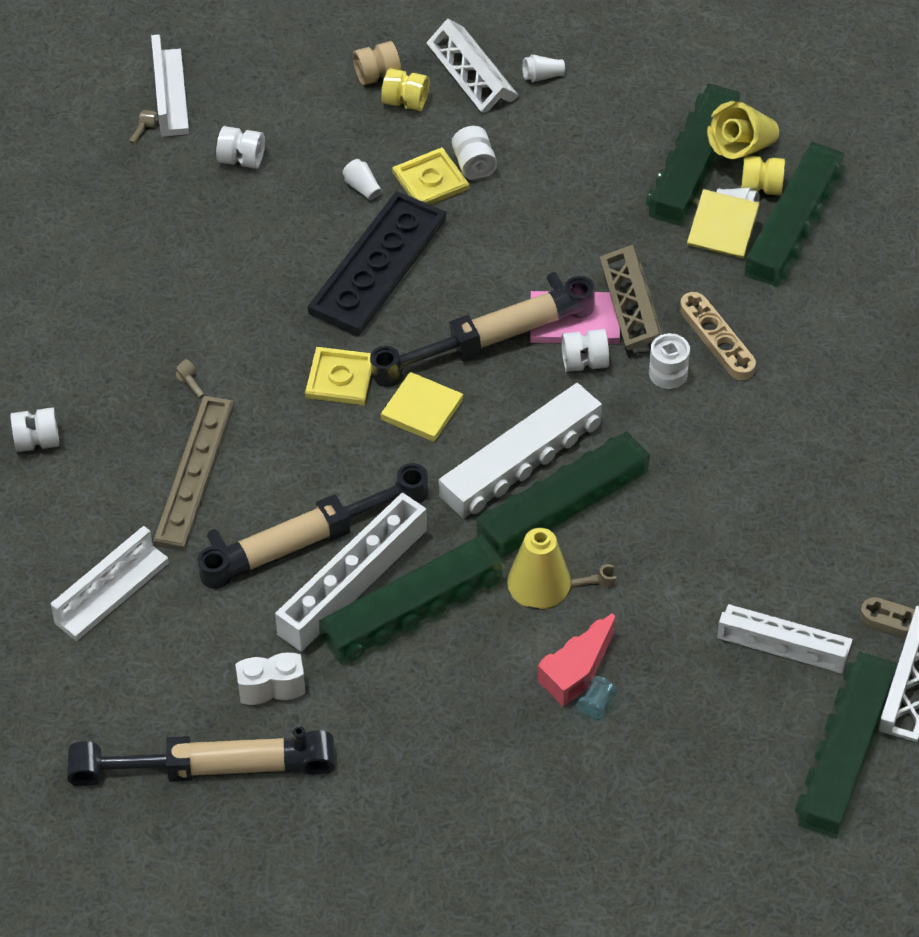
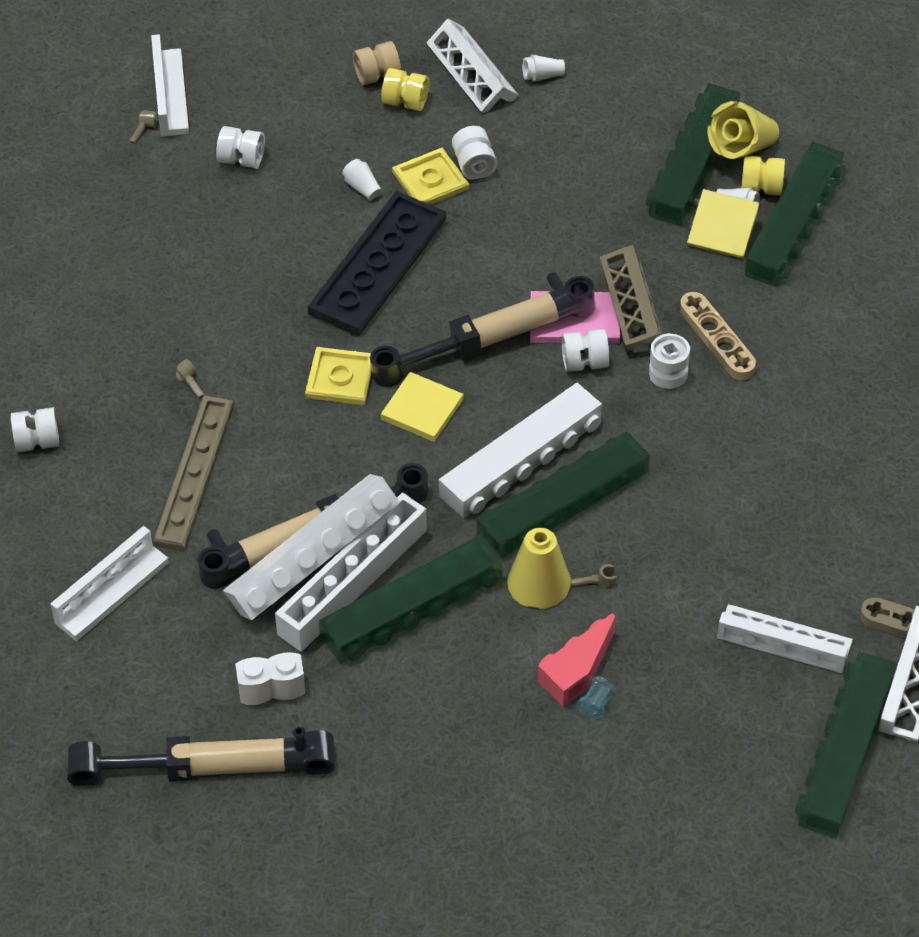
none -> white brick [223,474,399,620]

